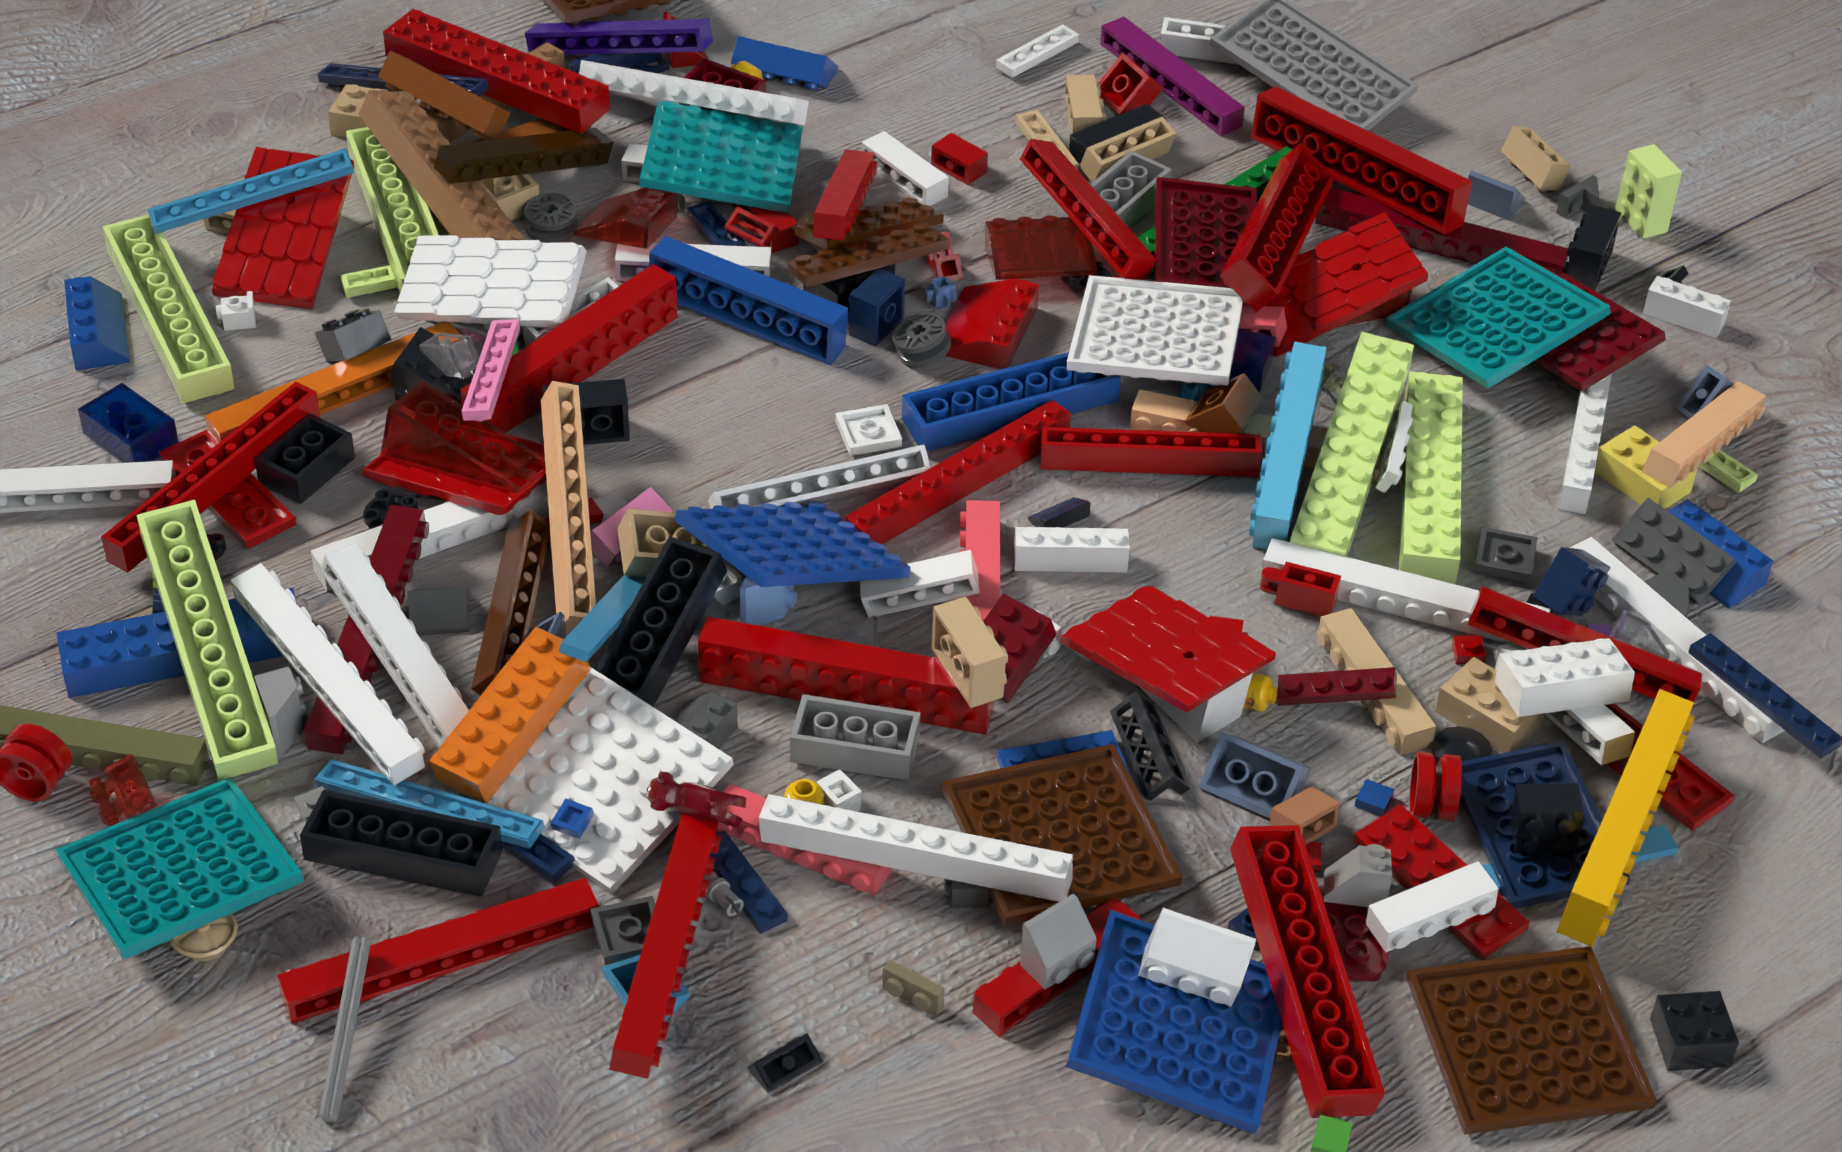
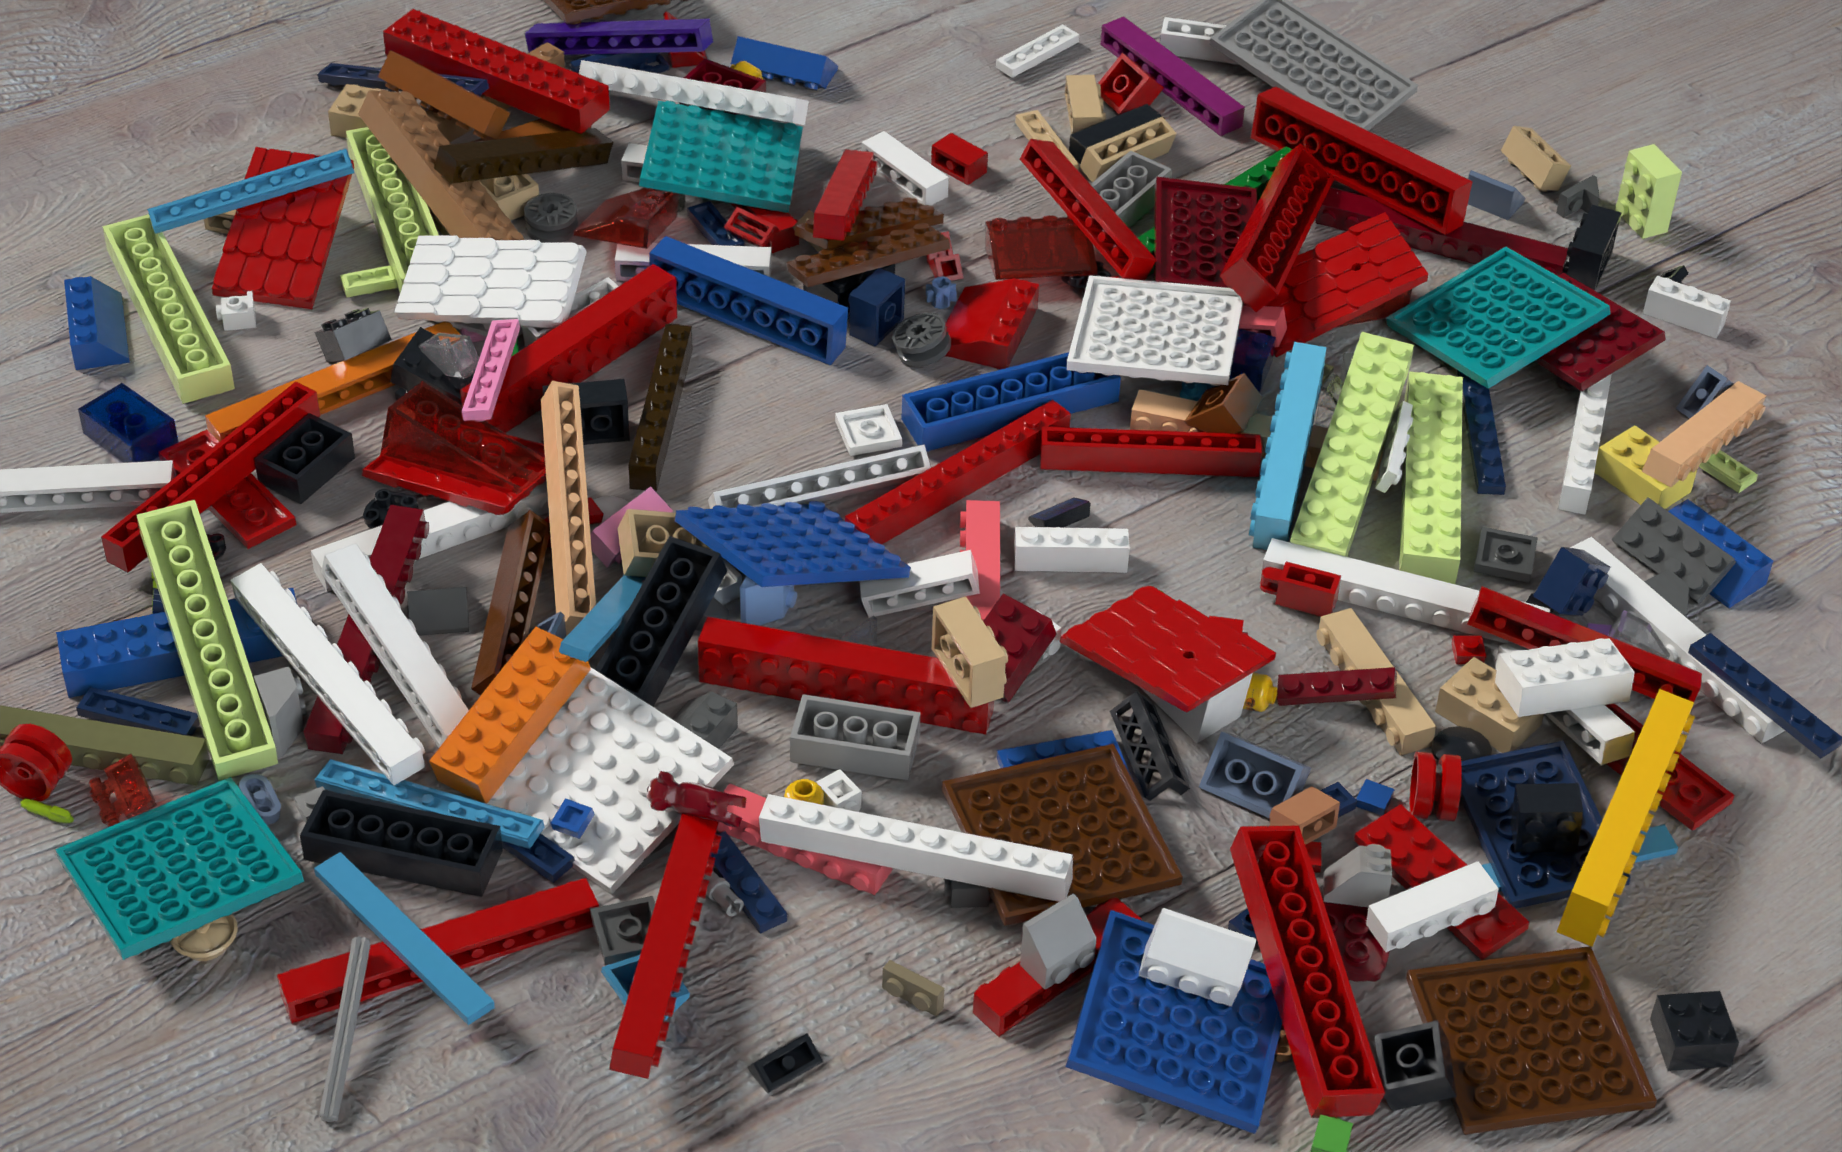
none -> lime piece [20,799,74,823]
none -> dark blue plate [76,687,200,736]
none -> sand blue plate [239,774,281,825]
none -> dark azure tile [314,852,495,1025]
none -> dark brown brick [628,324,693,492]
none -> dark blue plate [1320,782,1357,818]
none -> black brick [1374,1020,1457,1111]
none -> dark blue plate [1457,370,1506,495]

